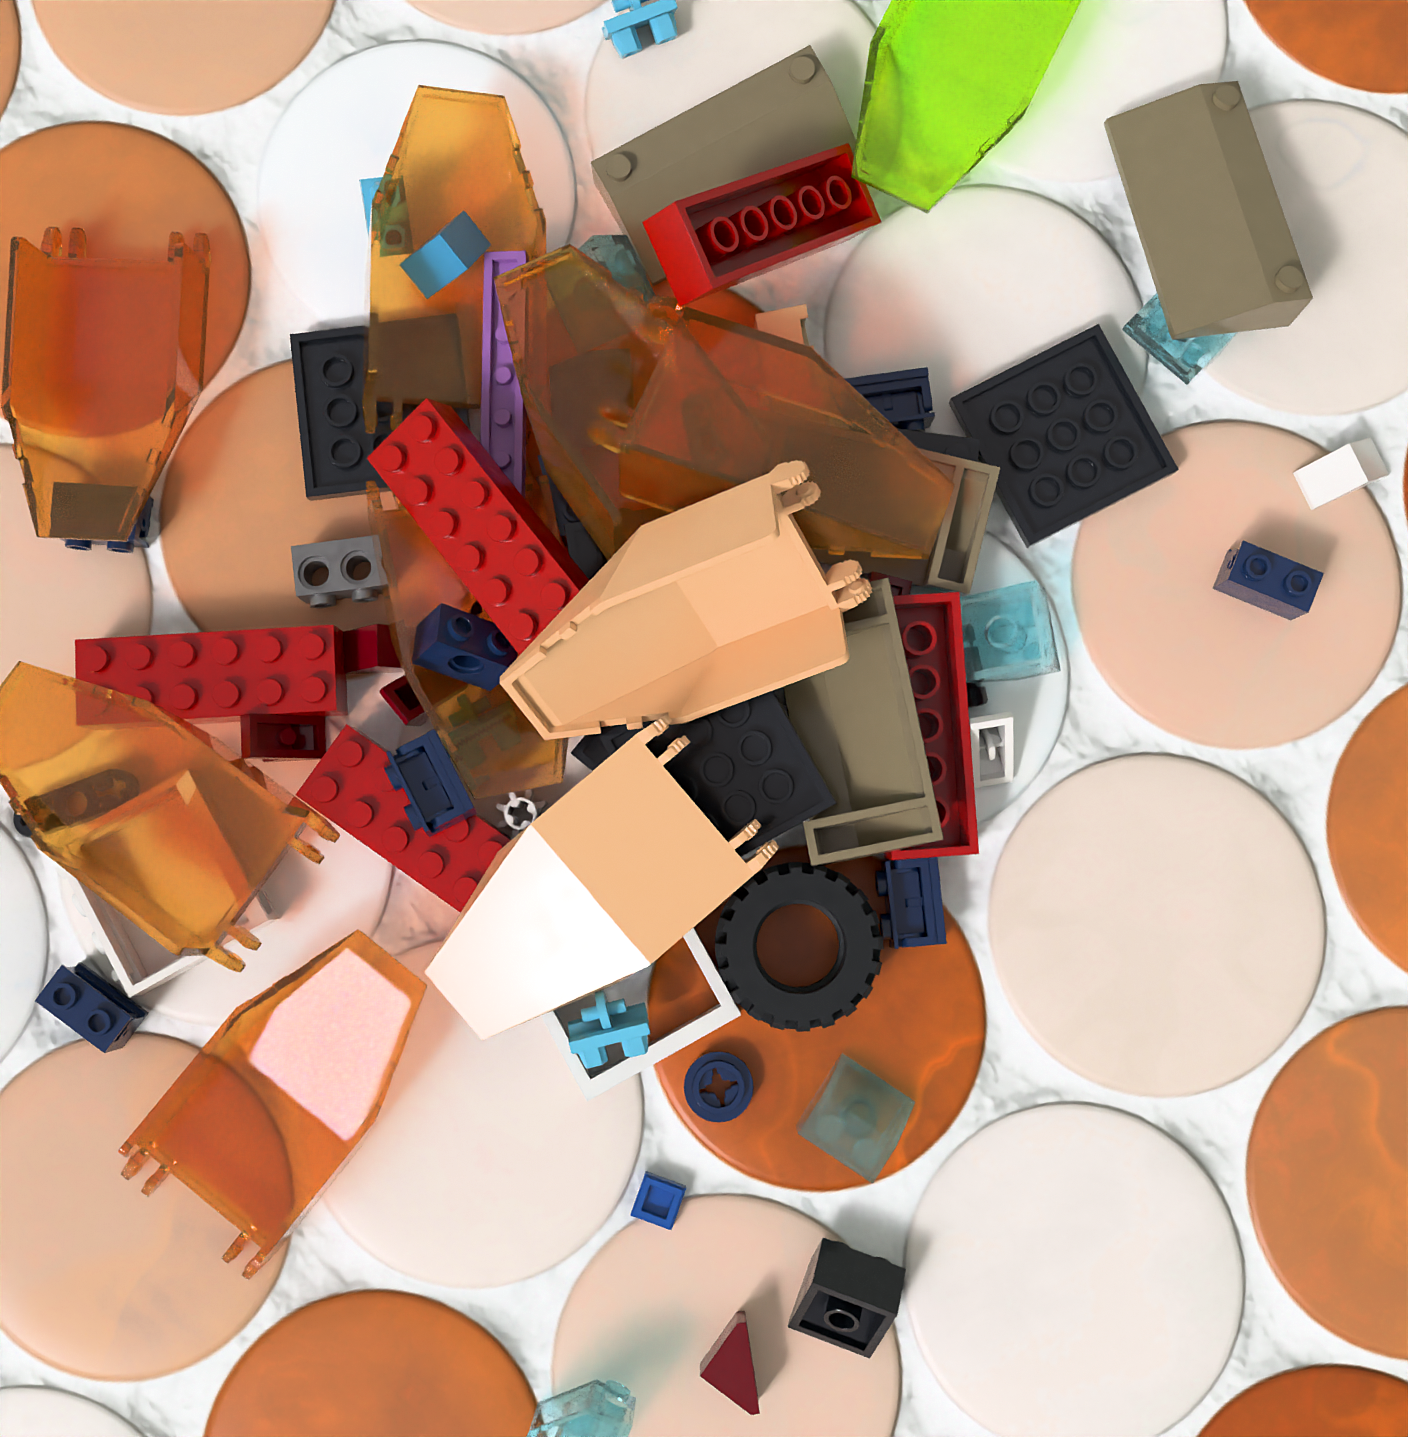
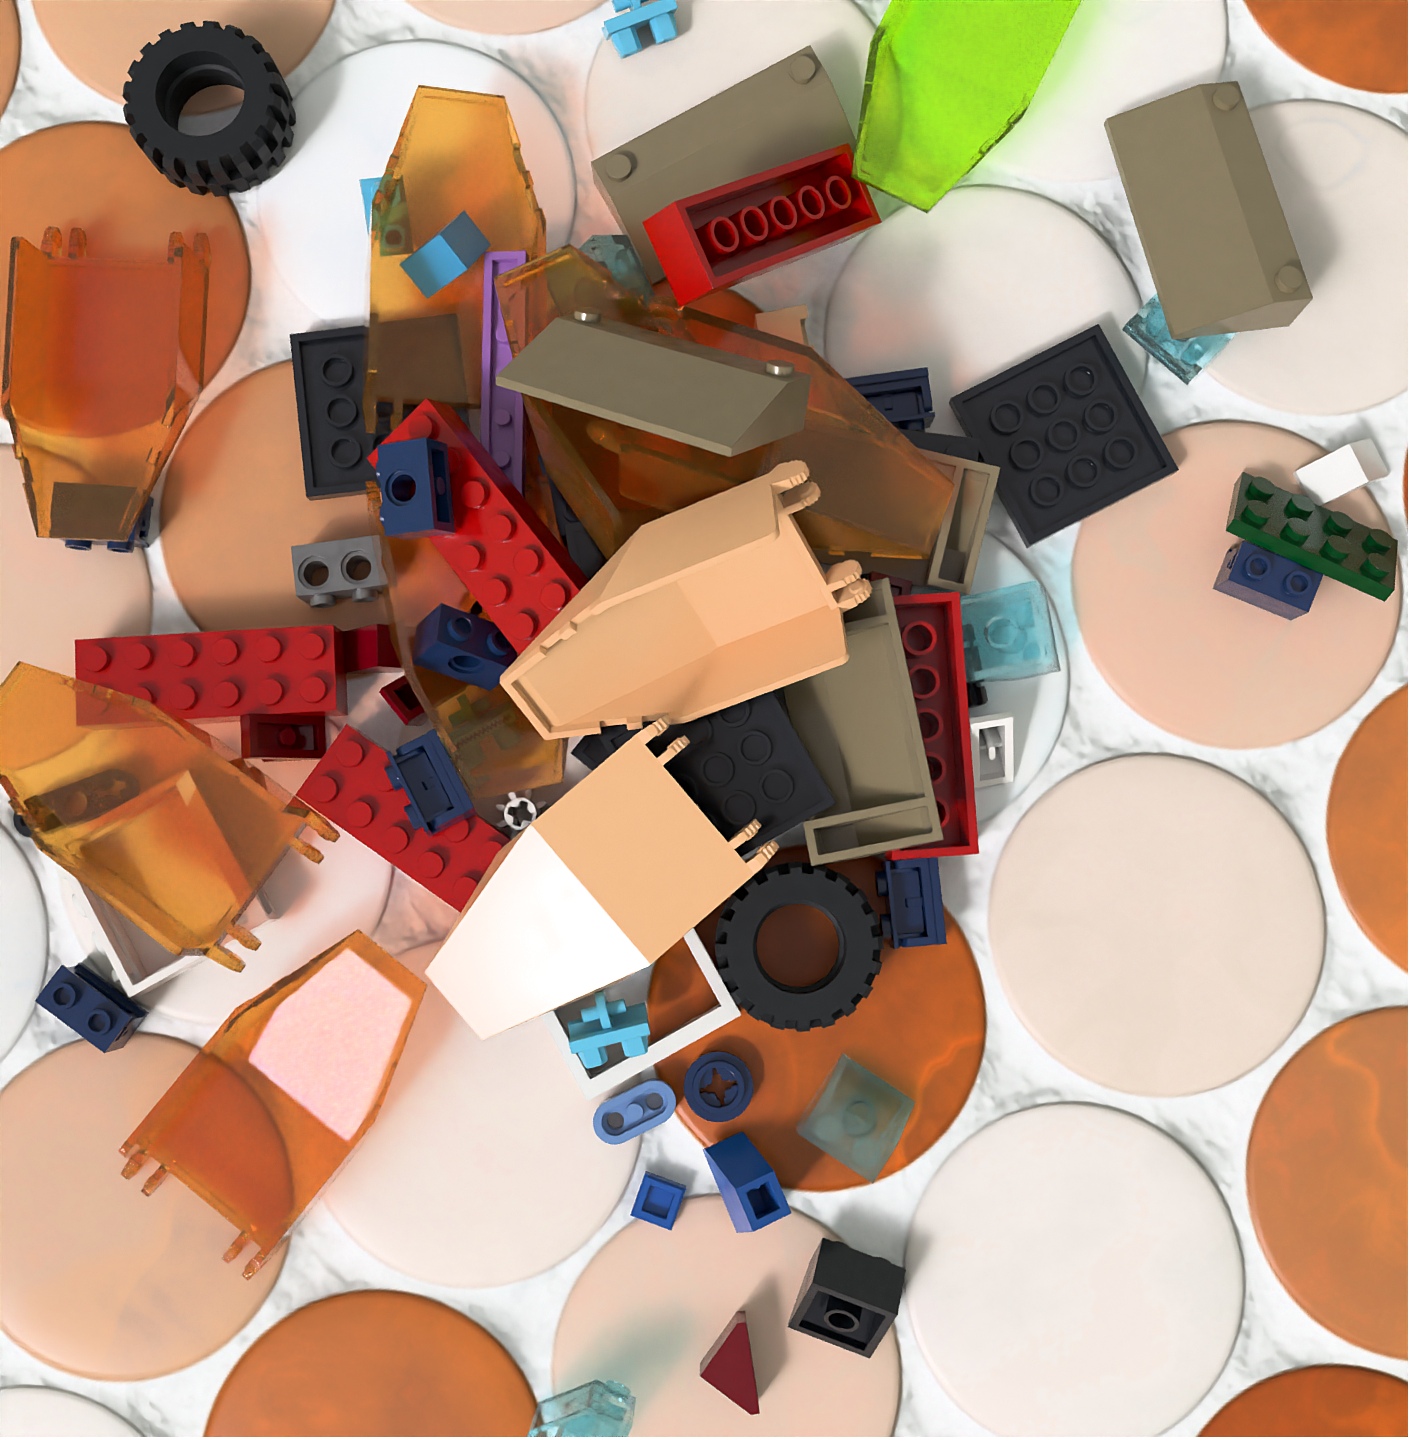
none -> black tyre [122,21,296,197]
none -> dark blue brick [376,437,455,540]
none -> dark tan slope [496,307,812,457]
none -> medium blue plate [593,1078,676,1145]
none -> blue slope [702,1131,791,1233]
none -> dark green plate [1225,472,1398,602]

